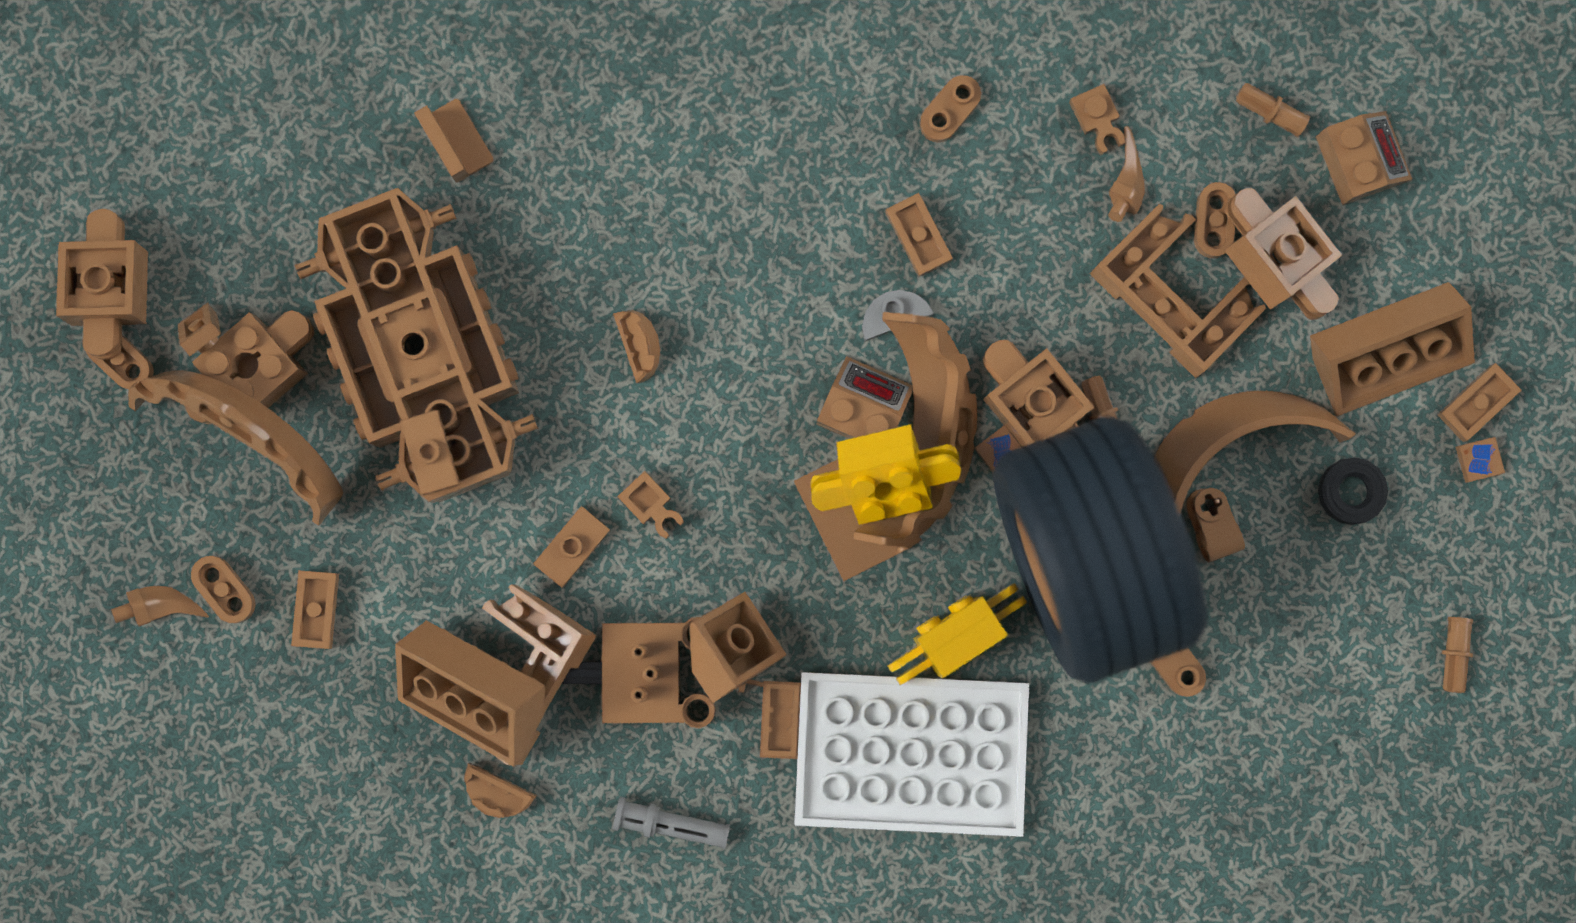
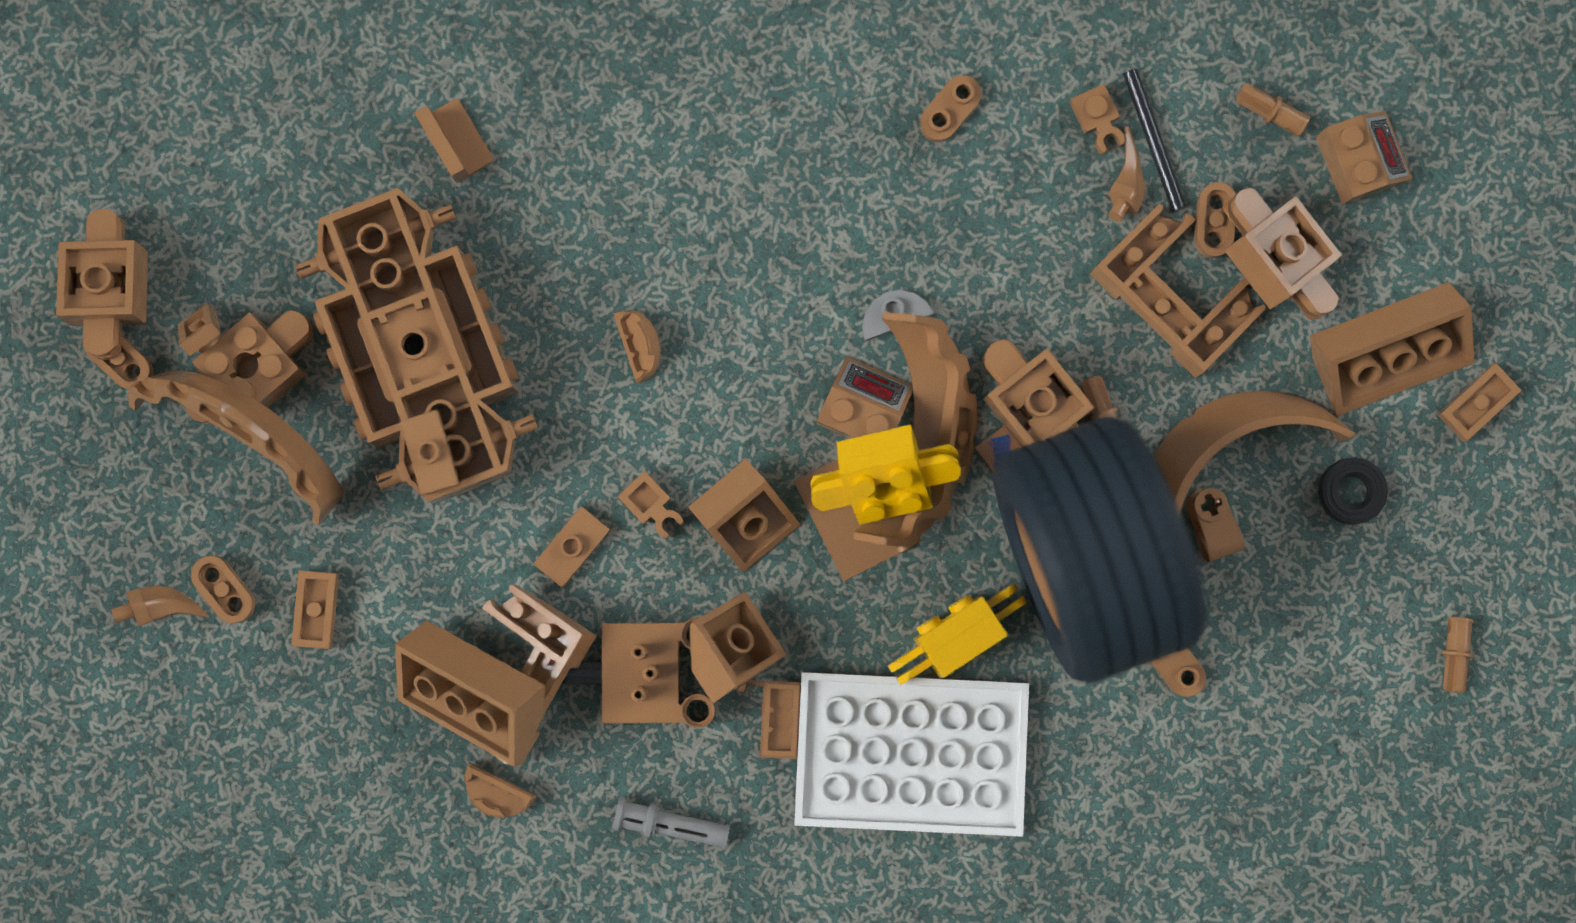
medium nougat plate [885,193,953,277] -> none
medium nougat tile [1456,437,1505,483] -> none
none -> medium nougat slope [688,459,801,573]
none -> black bar [1123,69,1186,213]

